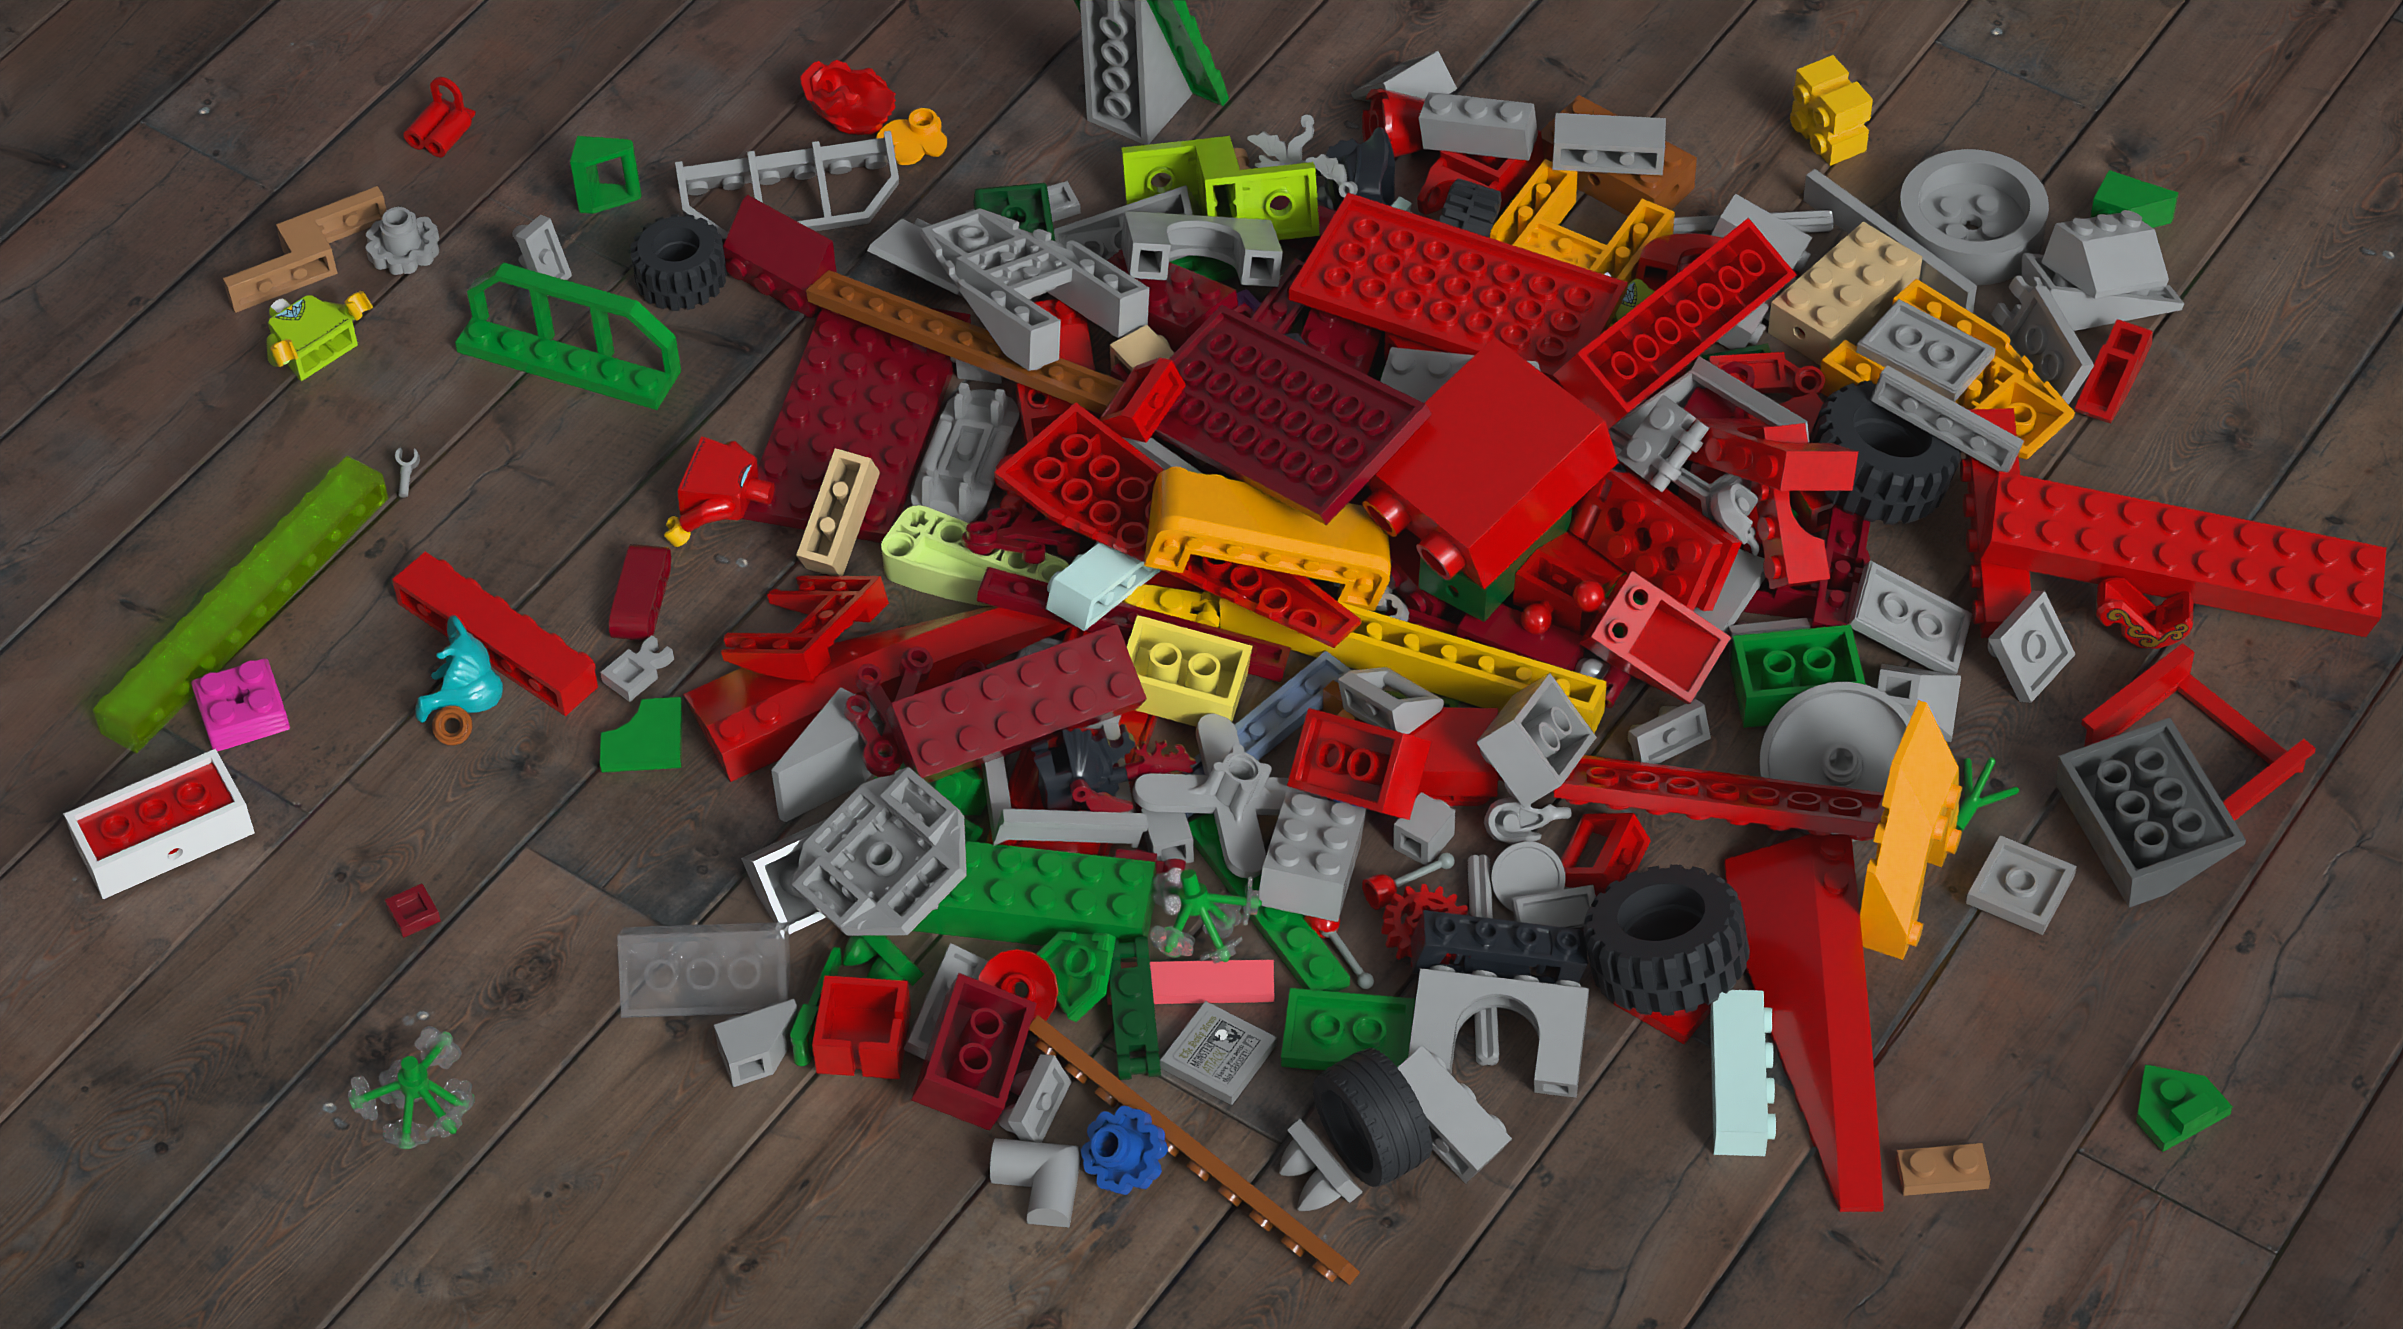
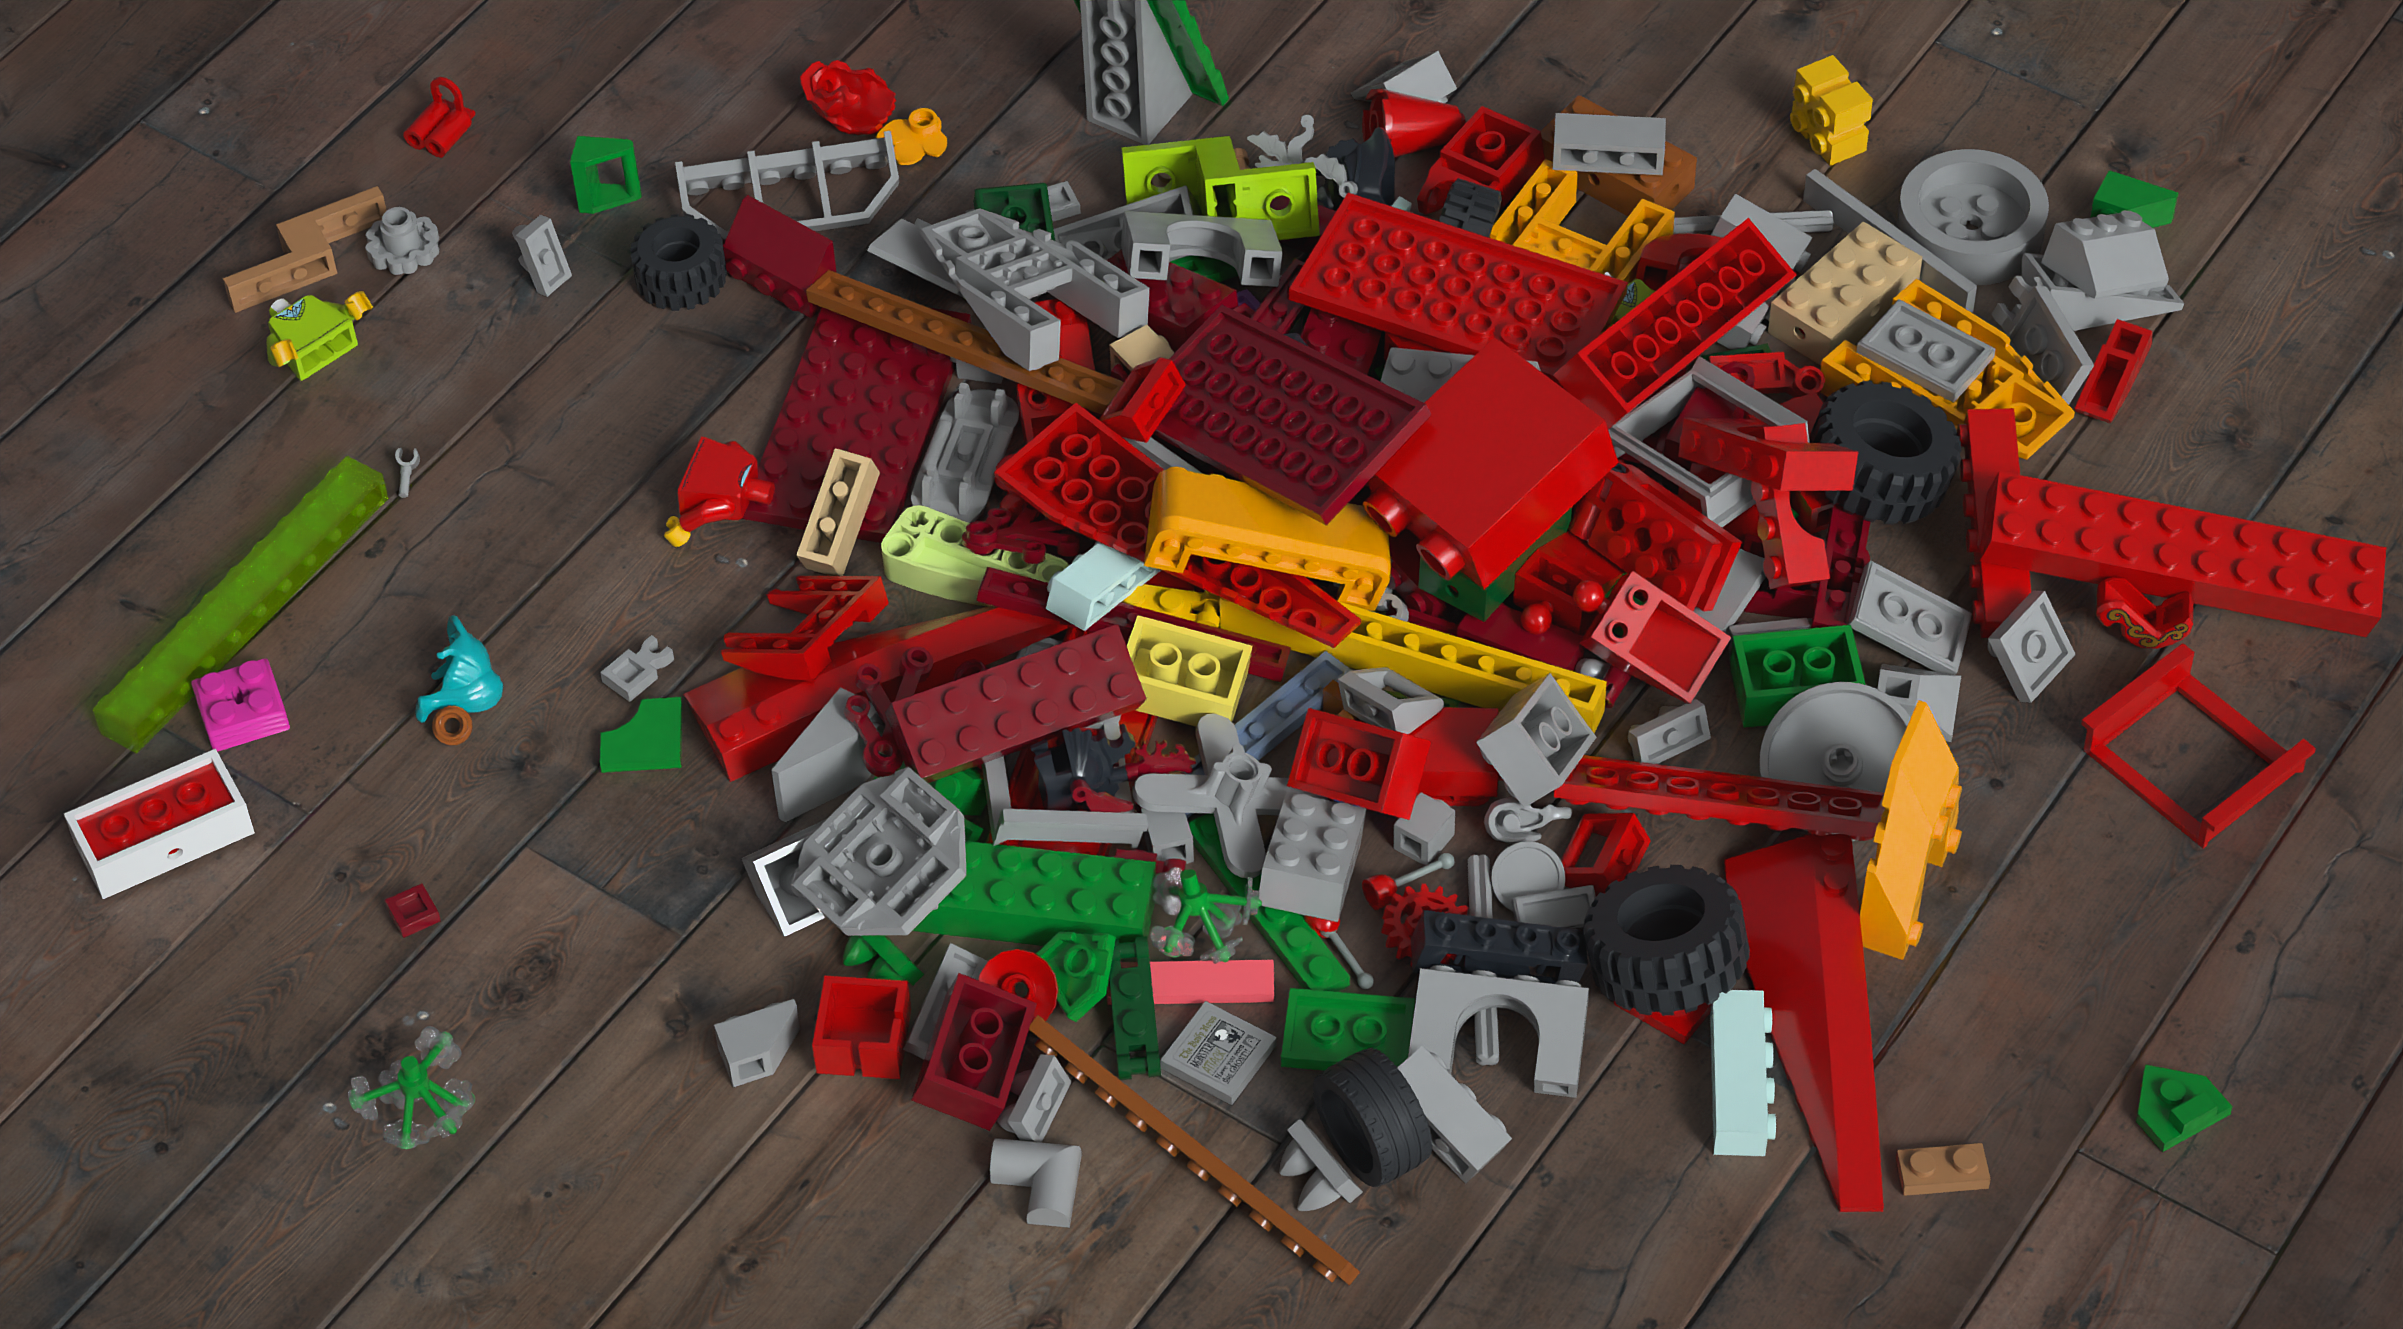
red brick [392,551,598,717] -> none
green plate [455,263,681,410] -> none
dark red beam [609,544,672,641] -> none
clear slope [617,922,790,1018] -> none
green piece [790,947,842,1066] -> none
blue plant [1081,1106,1168,1195] -> none
light grey brick [1419,92,1538,161] -> none
light grey plate [1617,394,1710,492] -> none
light grey piece [1710,483,1759,556] -> none
light grey tile [1870,365,2024,472] -> none
green plant [1956,757,2019,832] -> none
light grey plate [1966,835,2077,935] -> none
dark grey slope [2056,717,2246,908] -> none

